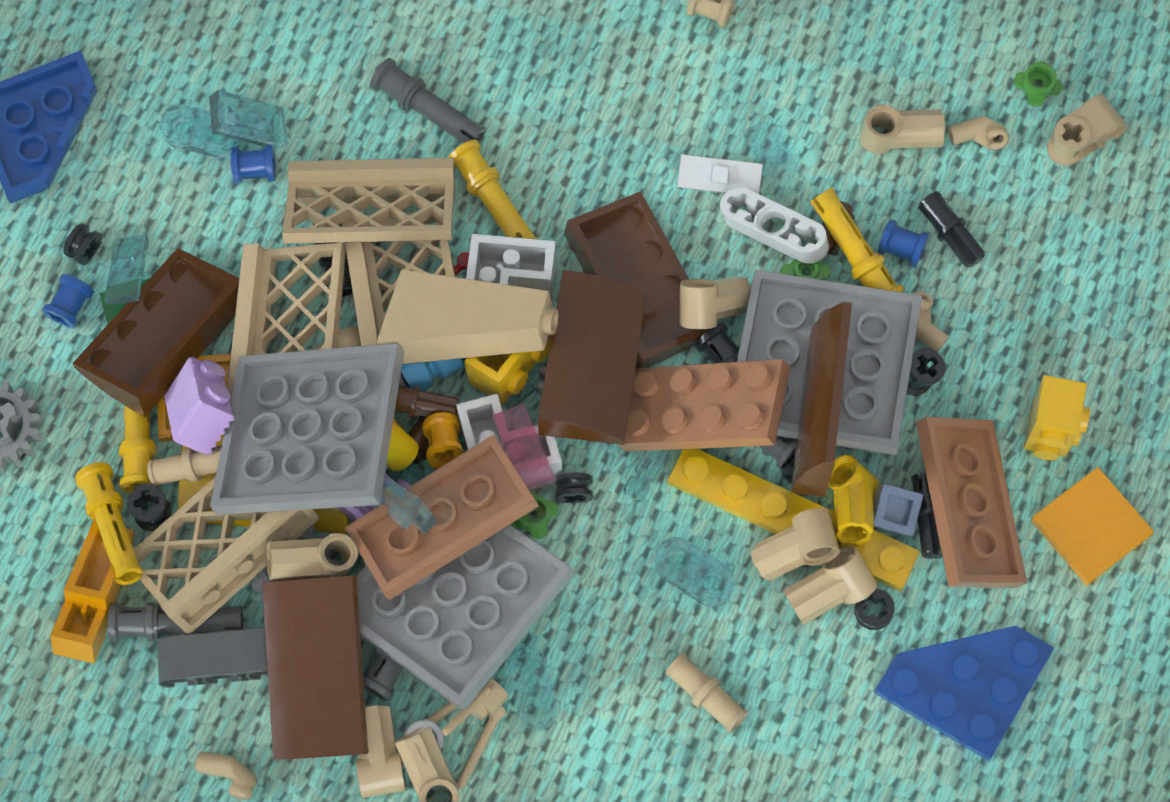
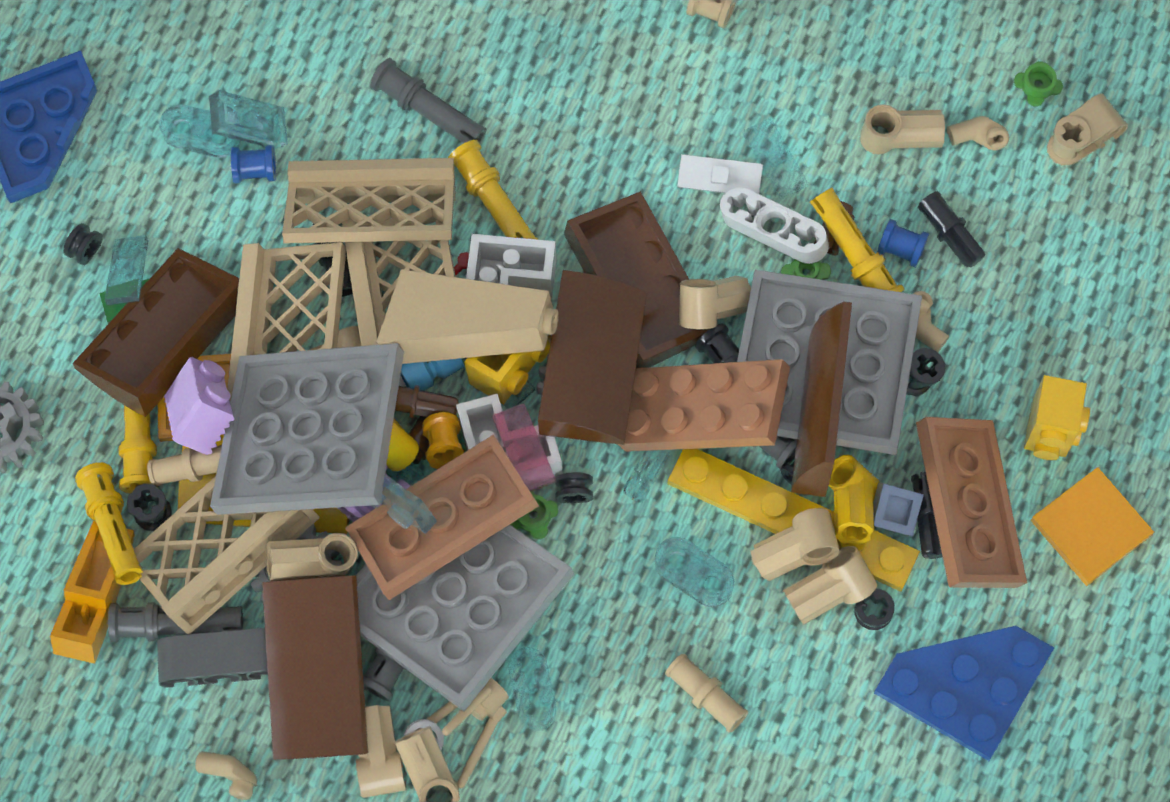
blue bush [41,274,95,329] -> none

